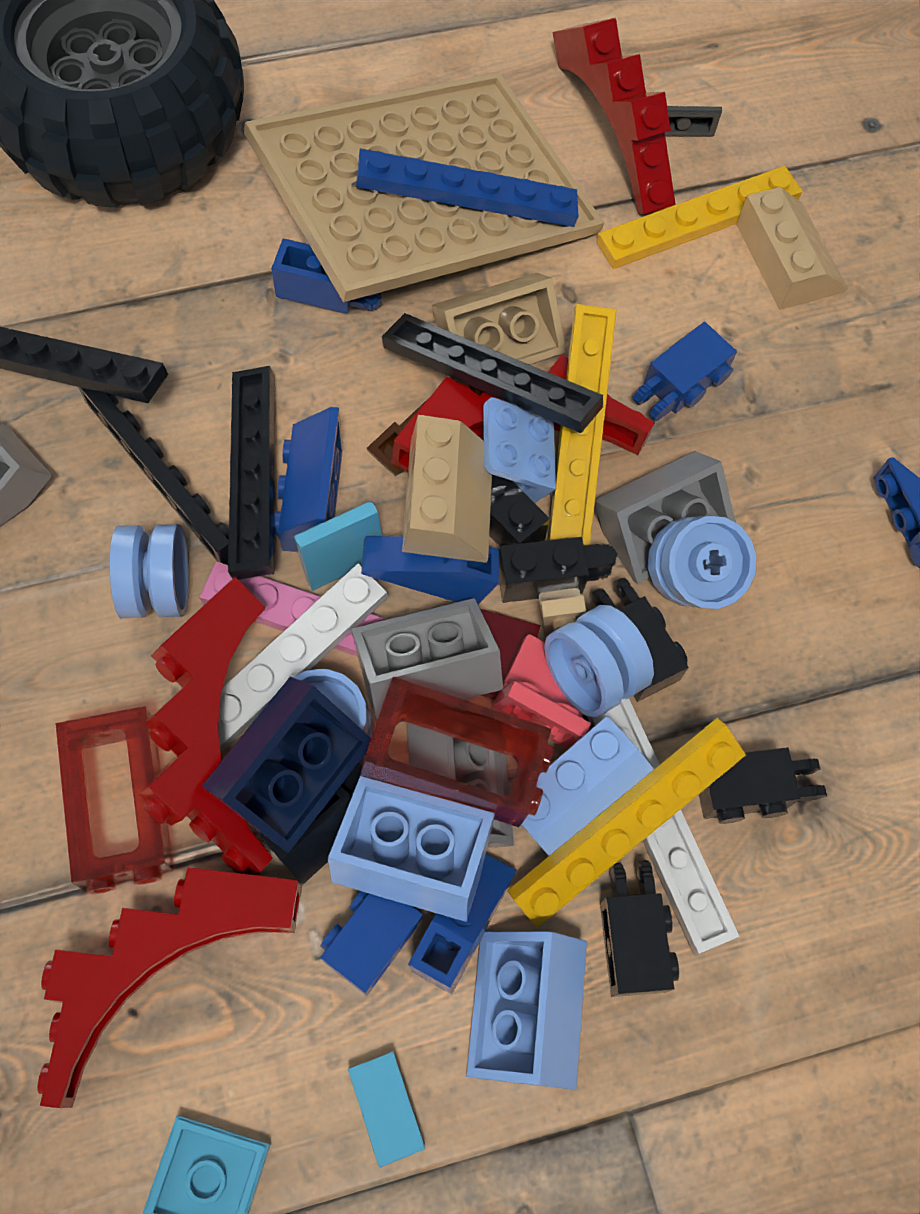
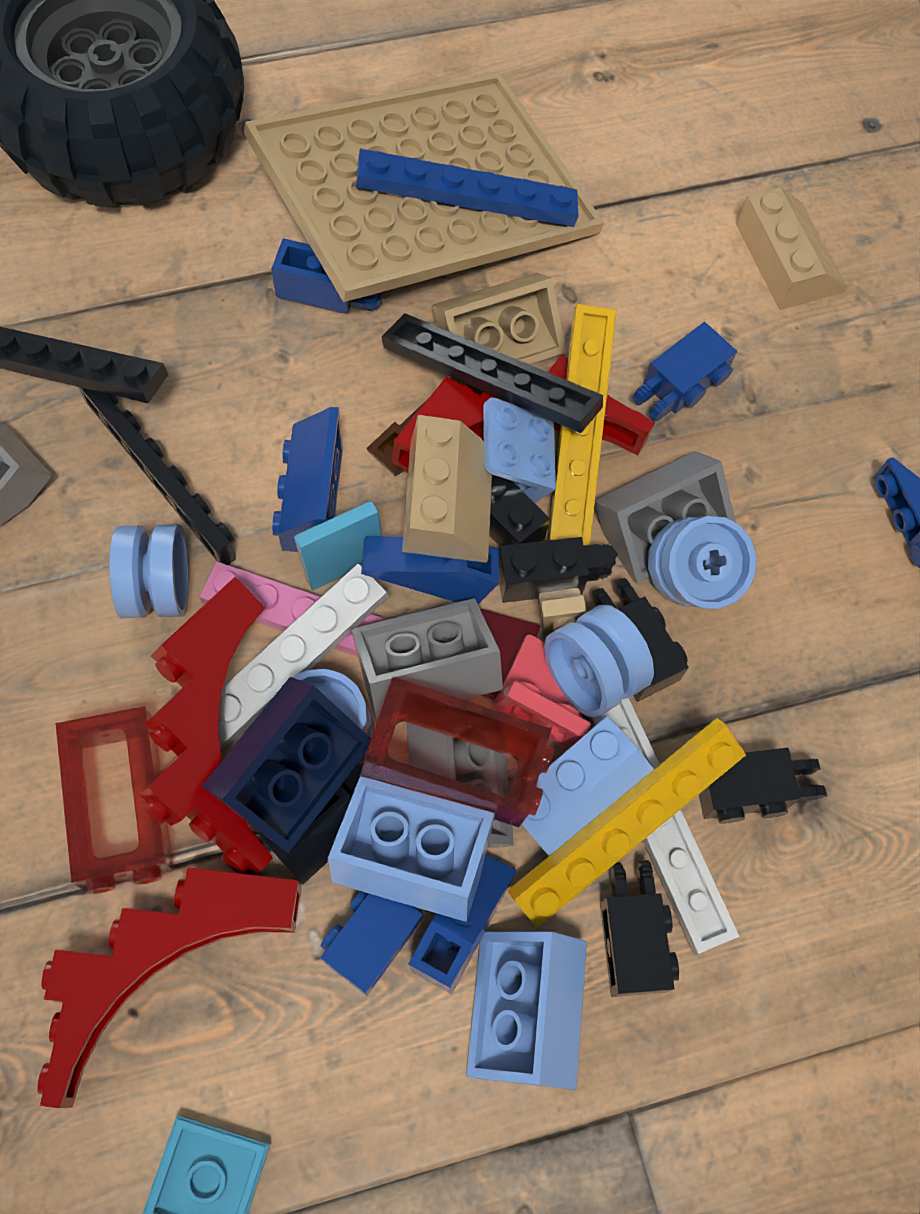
black plate [228,365,275,580] -> none
medium azure tile [348,1052,425,1168] -> none
red arch [552,18,676,215] -> none
yellow plate [596,166,803,269] -> none
dark grey slope [665,106,722,137] -> none

